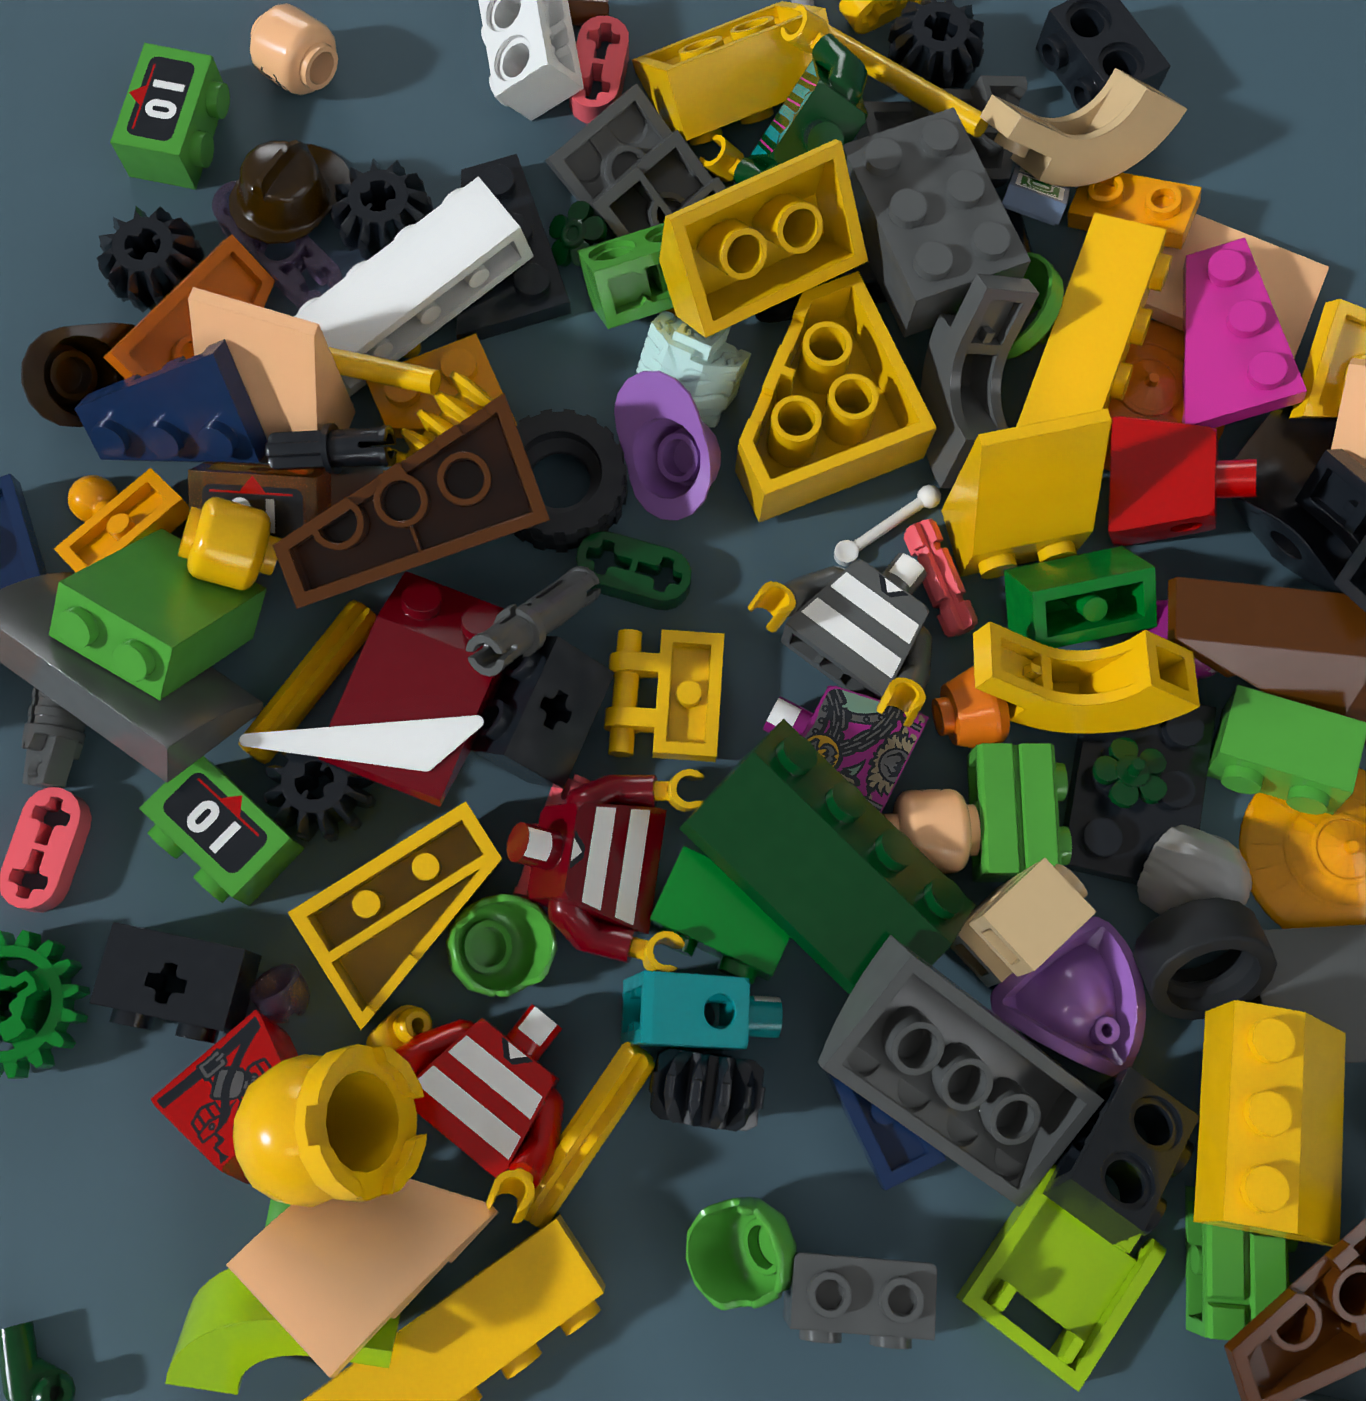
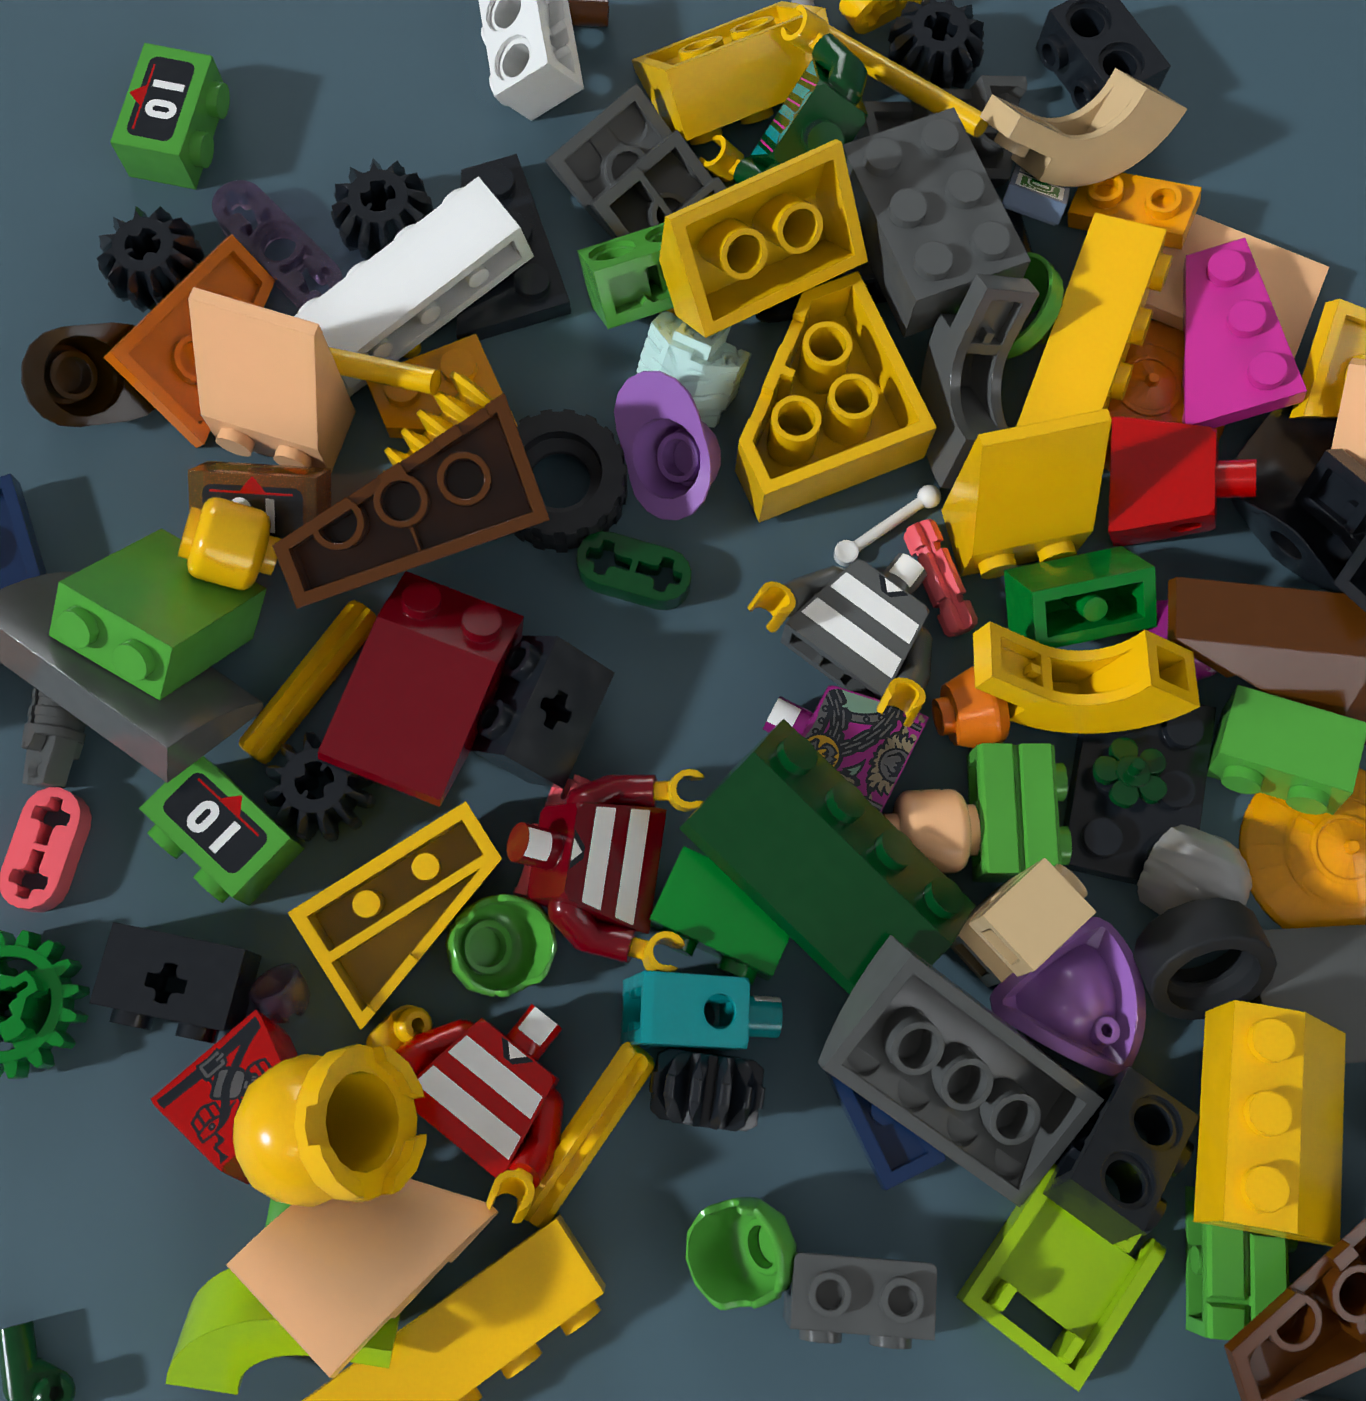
light orange plate [54,468,191,573] -> none
dark blue wing [74,339,268,463] -> none
dark brown piece [229,140,350,244] -> none
white sticker [239,715,484,772] -> none
light nougat head [250,3,338,96] -> none
black axle [265,423,397,474] -> none
dark grey pin [466,566,601,676] -> none
dark green plant [549,201,608,268] -> none
coral beam [569,16,629,124] -> none
yellow plate [604,629,725,762] -> none

